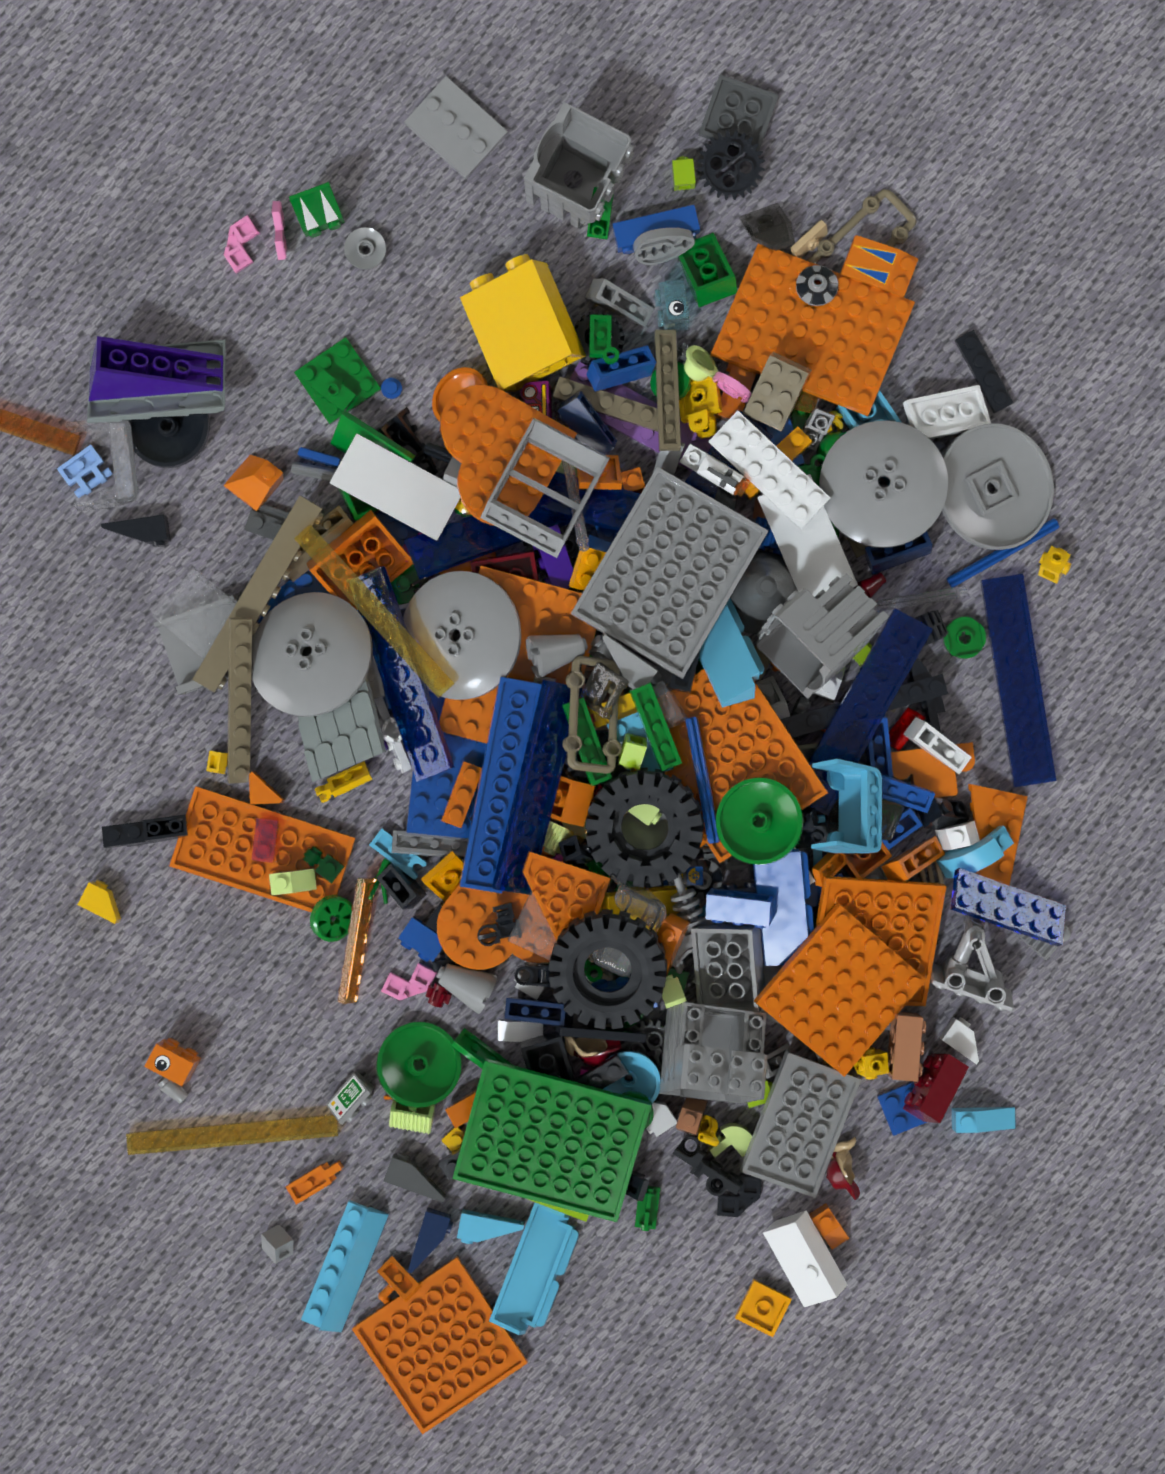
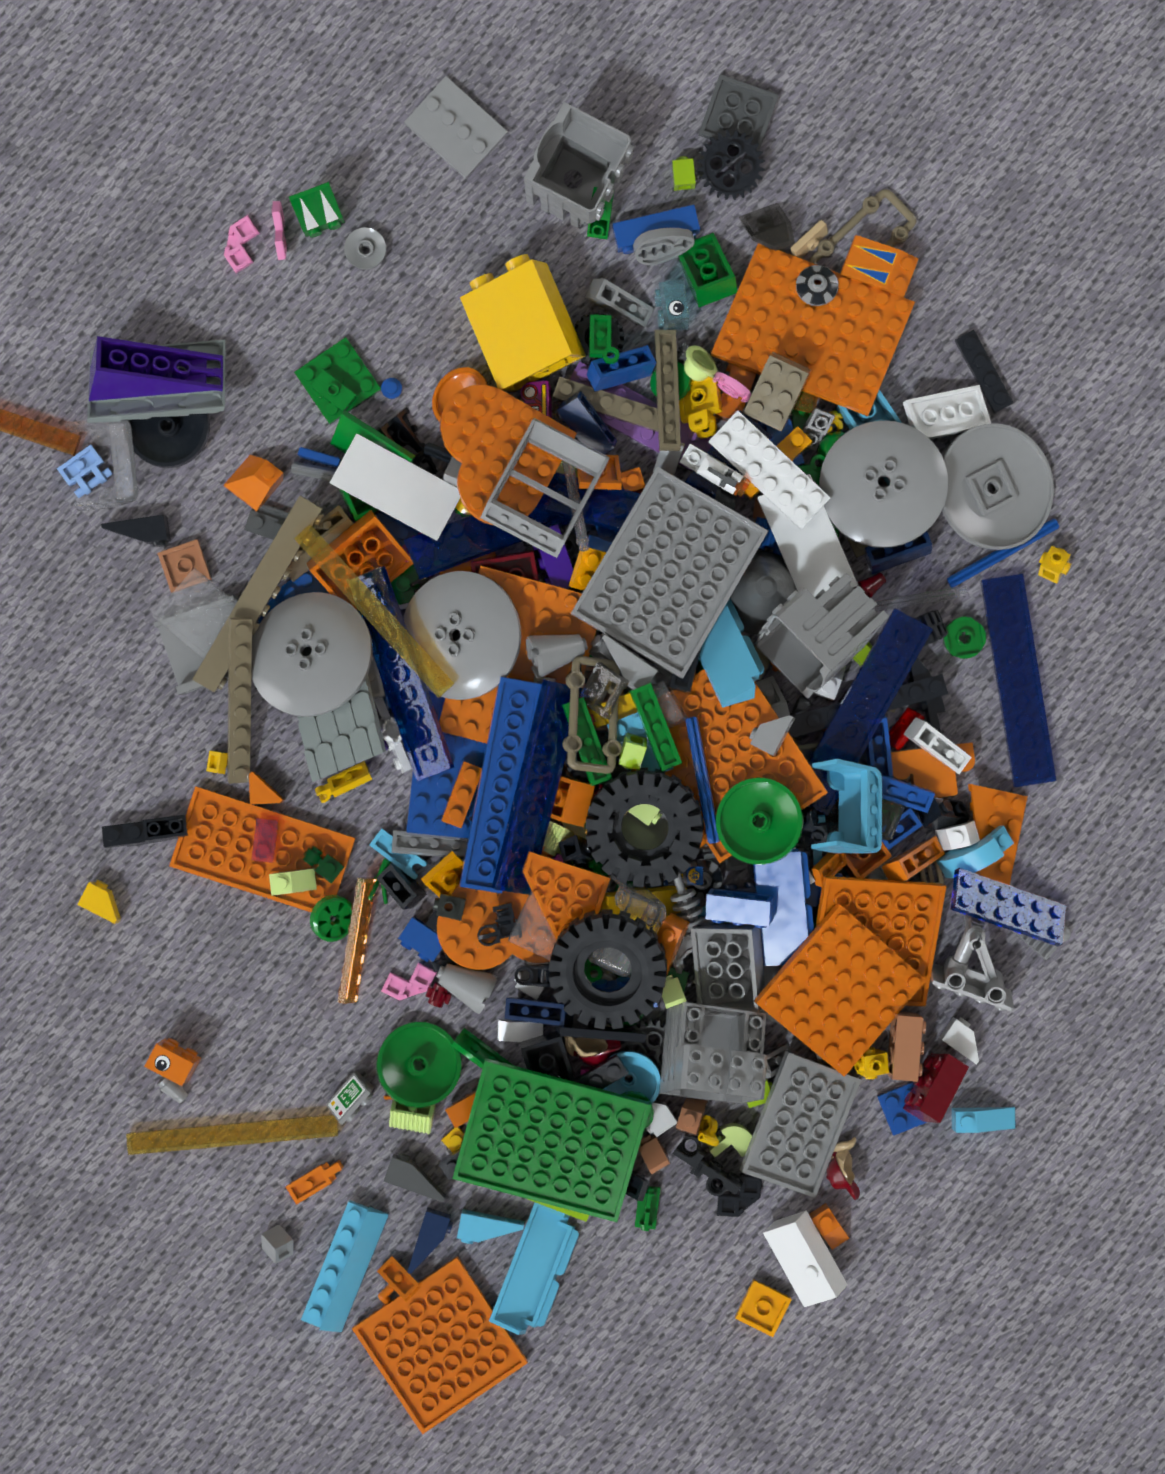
none -> nougat plate [158,539,212,593]
none -> pearl dark grey brick [433,894,466,921]
none -> nougat slope [638,1134,670,1174]
none -> light grey slope [749,715,795,756]

